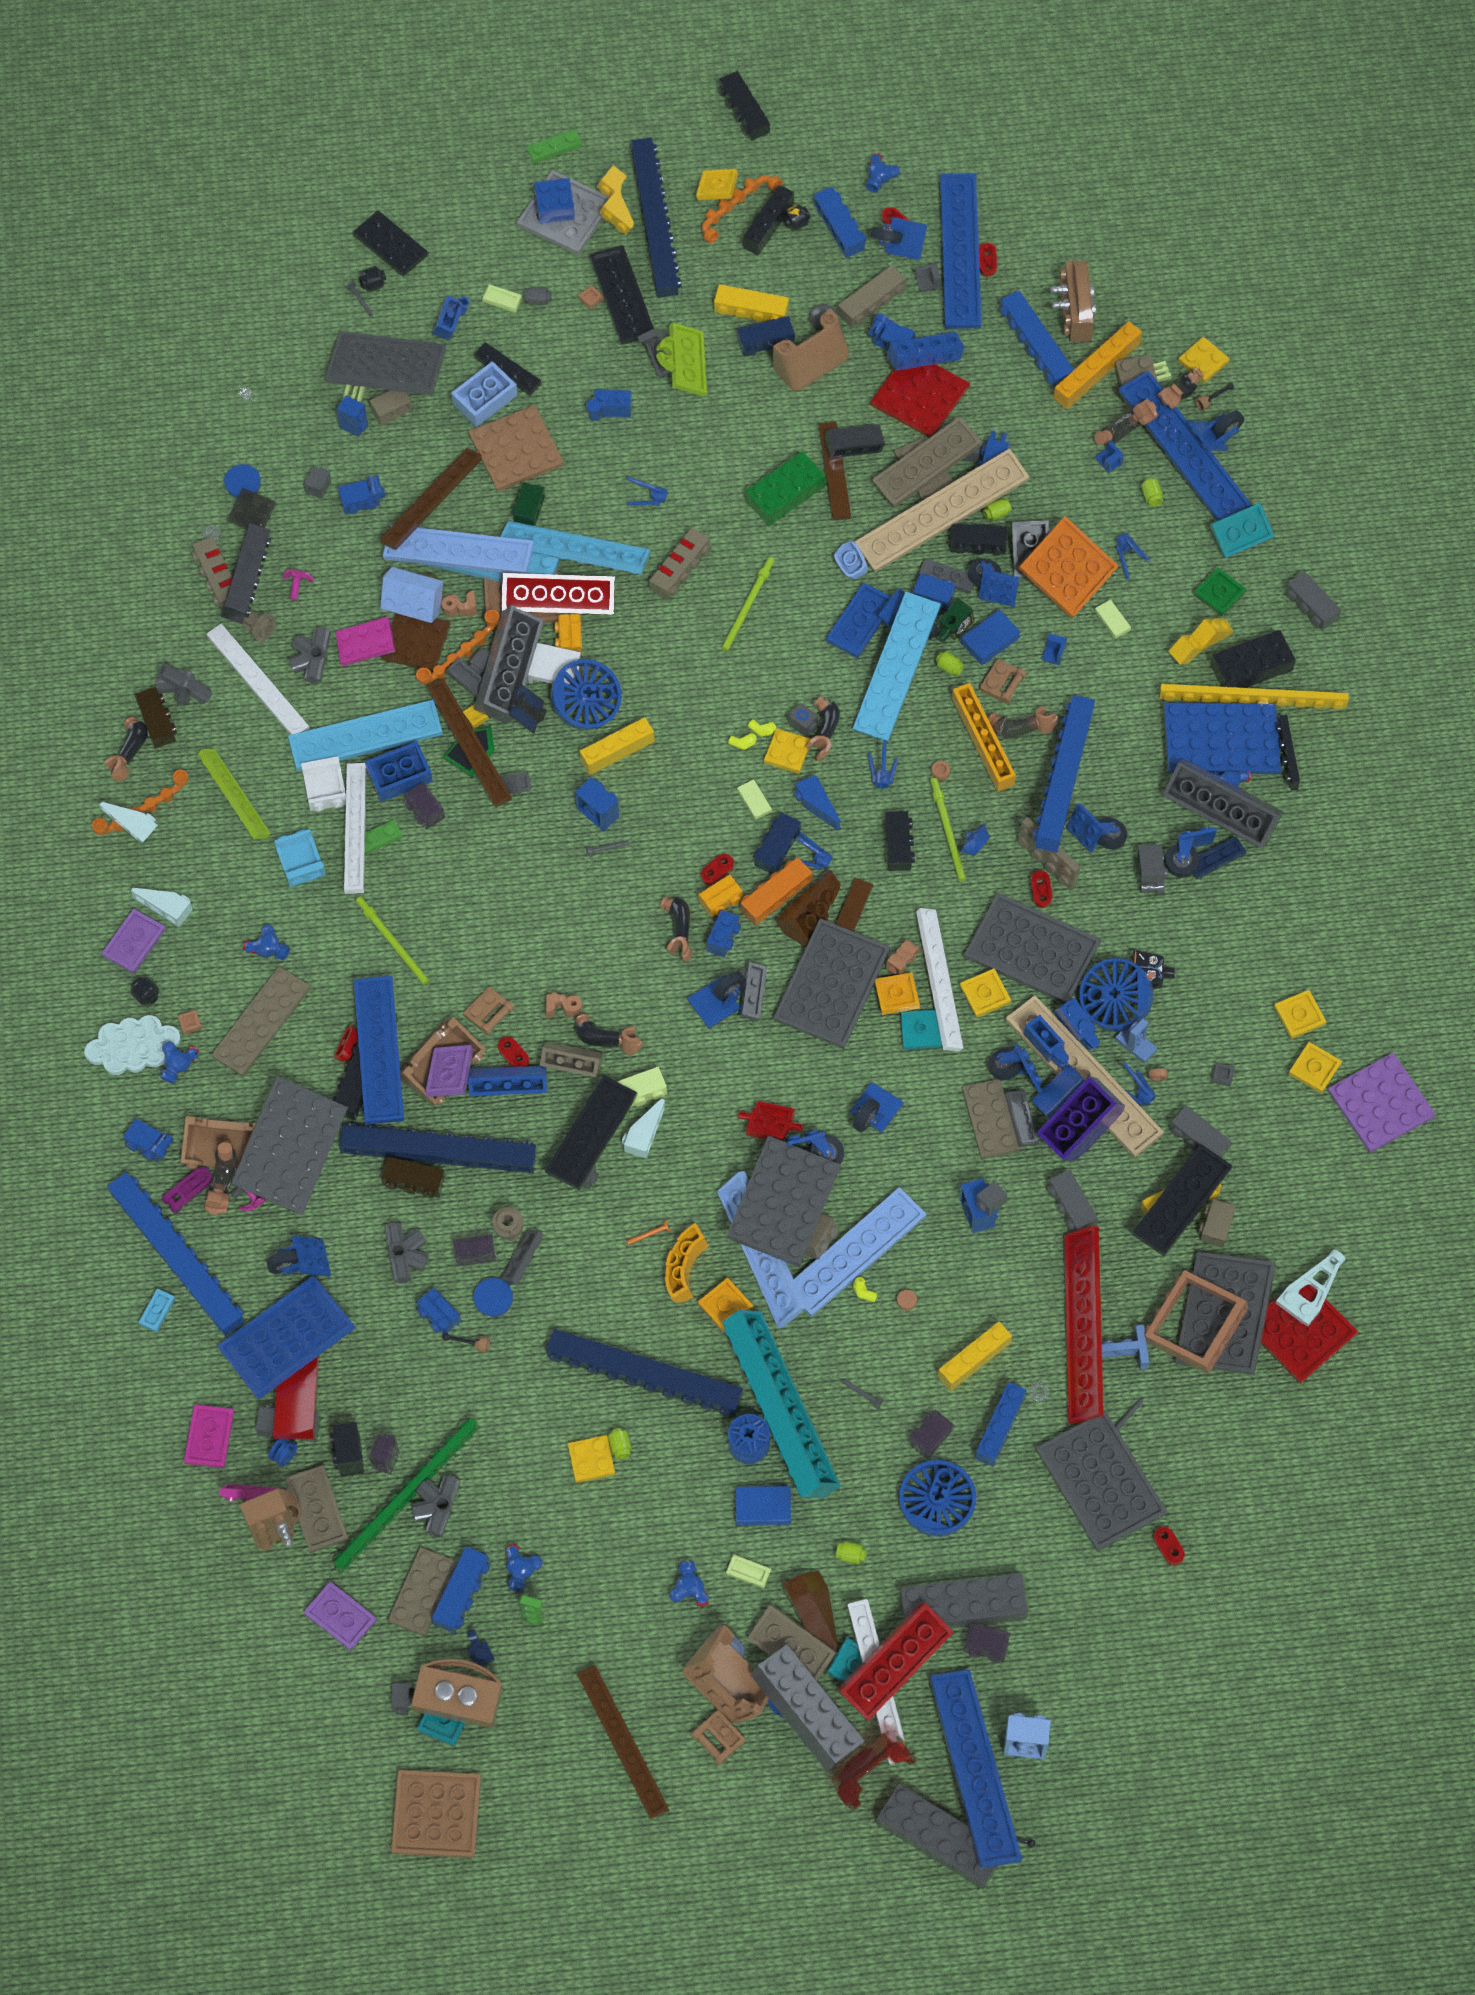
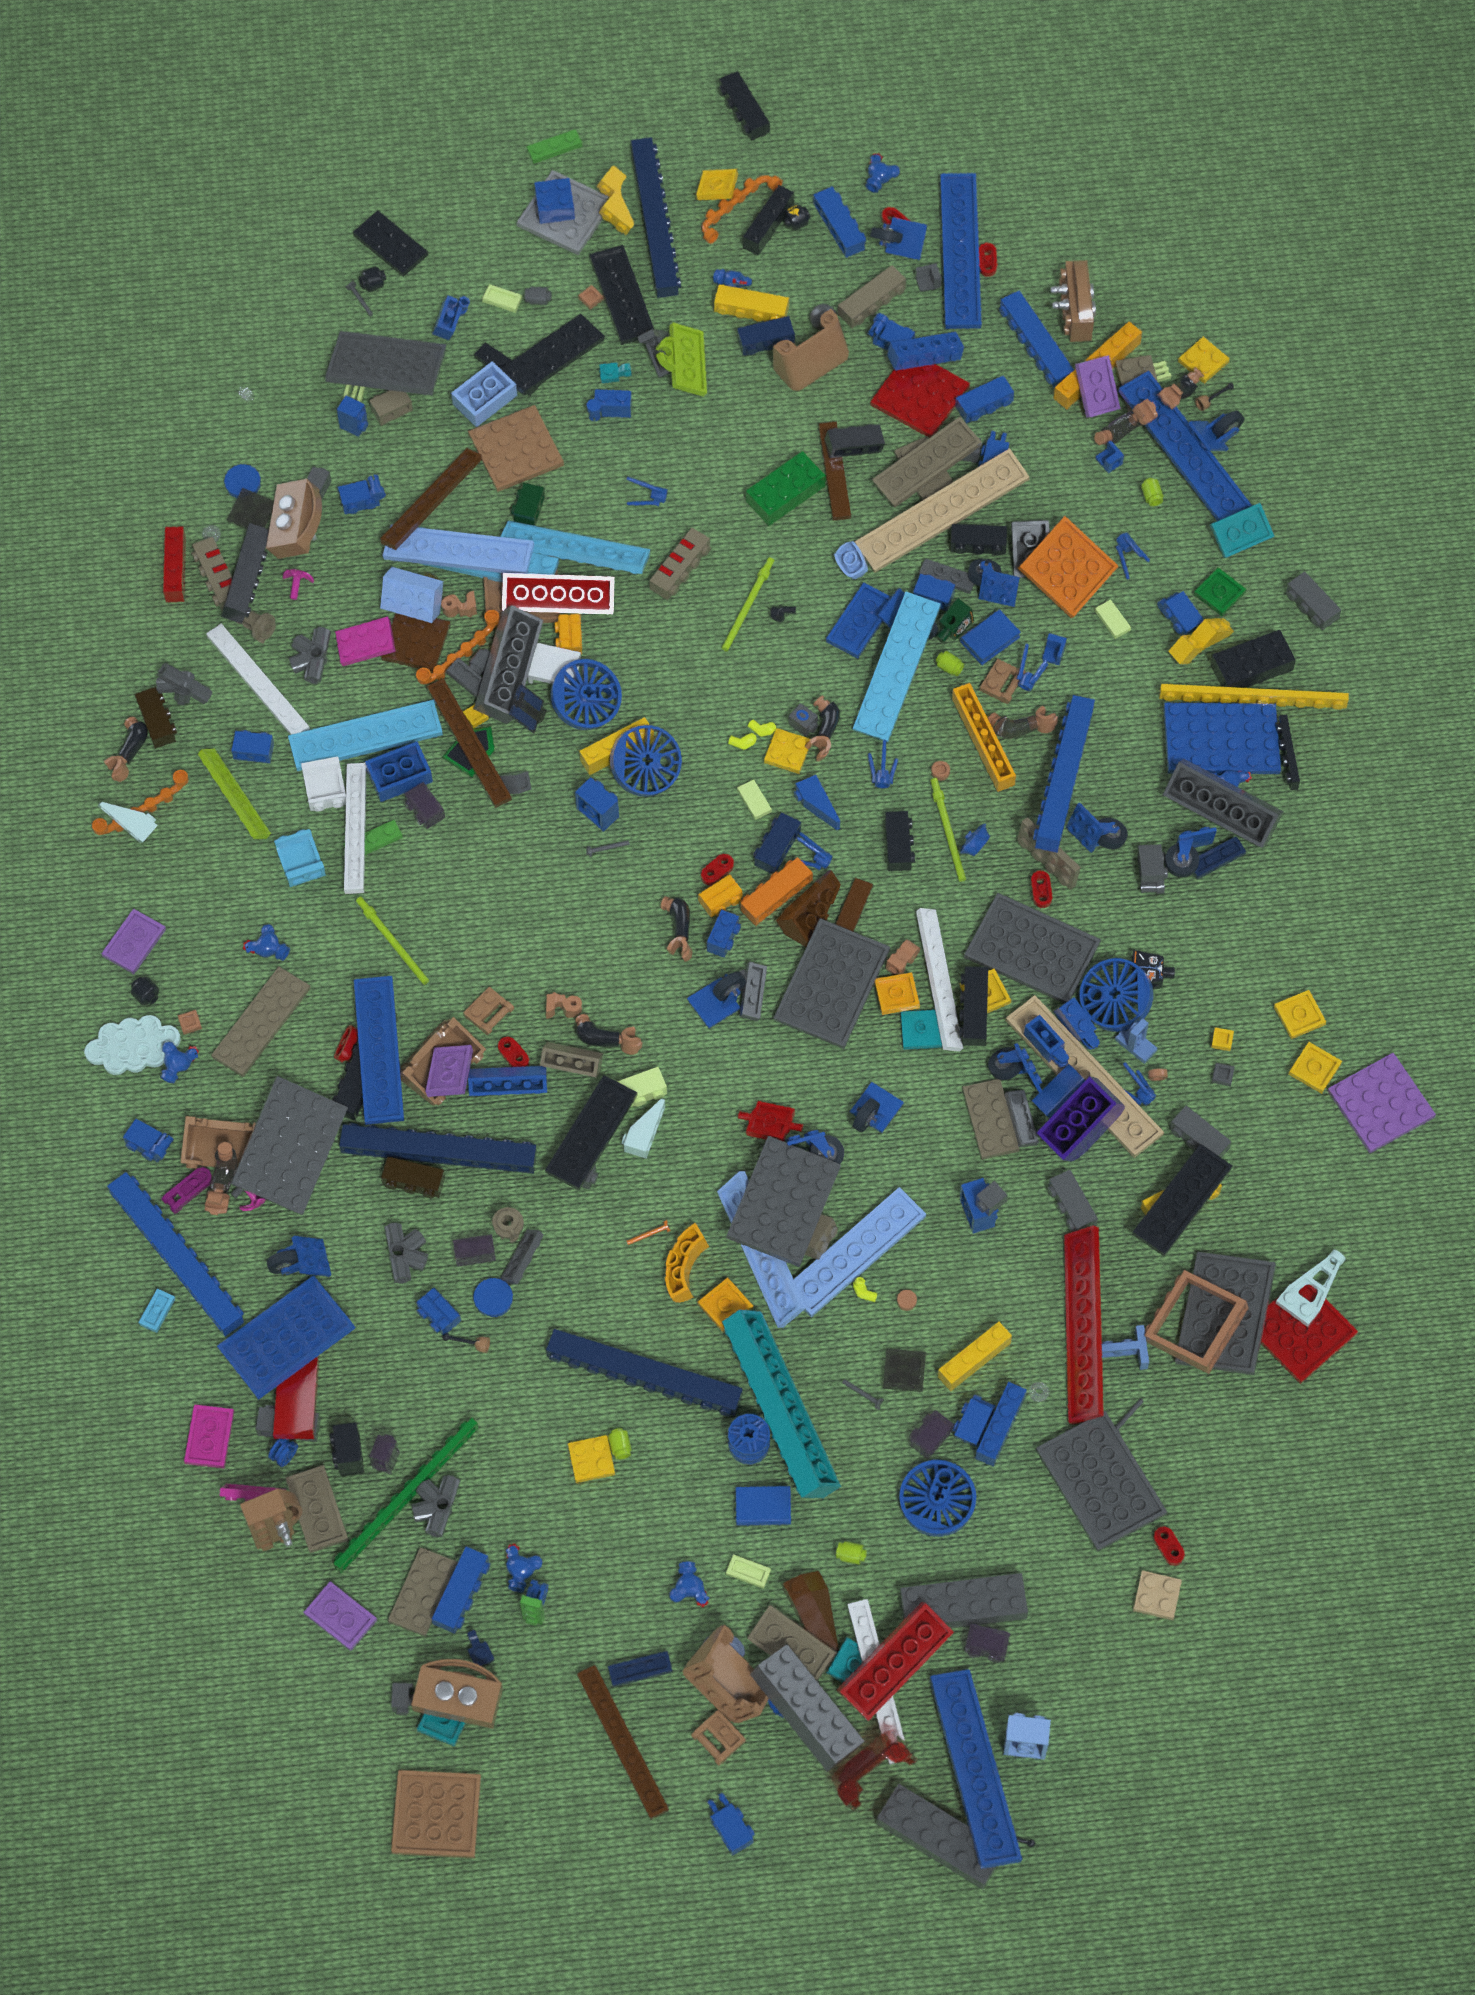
light aqua slope [131,888,193,927] -> none
lime brick [983,498,1011,522] -> none
dark tan brick [1199,1199,1236,1248] -> none
none -> red brick [163,527,186,602]
none -> blue brick [232,730,274,763]
none -> medium nougat piece [266,479,322,559]
none -> black plate [501,314,605,396]
none -> blue wheel [526,1579,549,1605]
none -> teal plate [600,362,632,383]
none -> dark blue plate [608,1651,673,1687]
none -> blue piece [610,725,682,797]
none -> blue hinge [707,1793,755,1856]
none -> blue animal [713,269,752,288]
none -> black plate [770,605,796,622]
none -> clear smoke plate [883,1348,926,1392]
none -> blue hinge [953,1394,996,1447]
none -> blue brick [955,375,1014,423]
none -> black brick [959,967,988,1046]
none -> blue plant [1016,644,1048,691]
none -> medium lavender plate [1075,355,1120,418]
none -> tan plate [1133,1571,1182,1620]
none -> blue hinge [1157,591,1204,636]
none -> yellow plate [1211,1028,1234,1051]

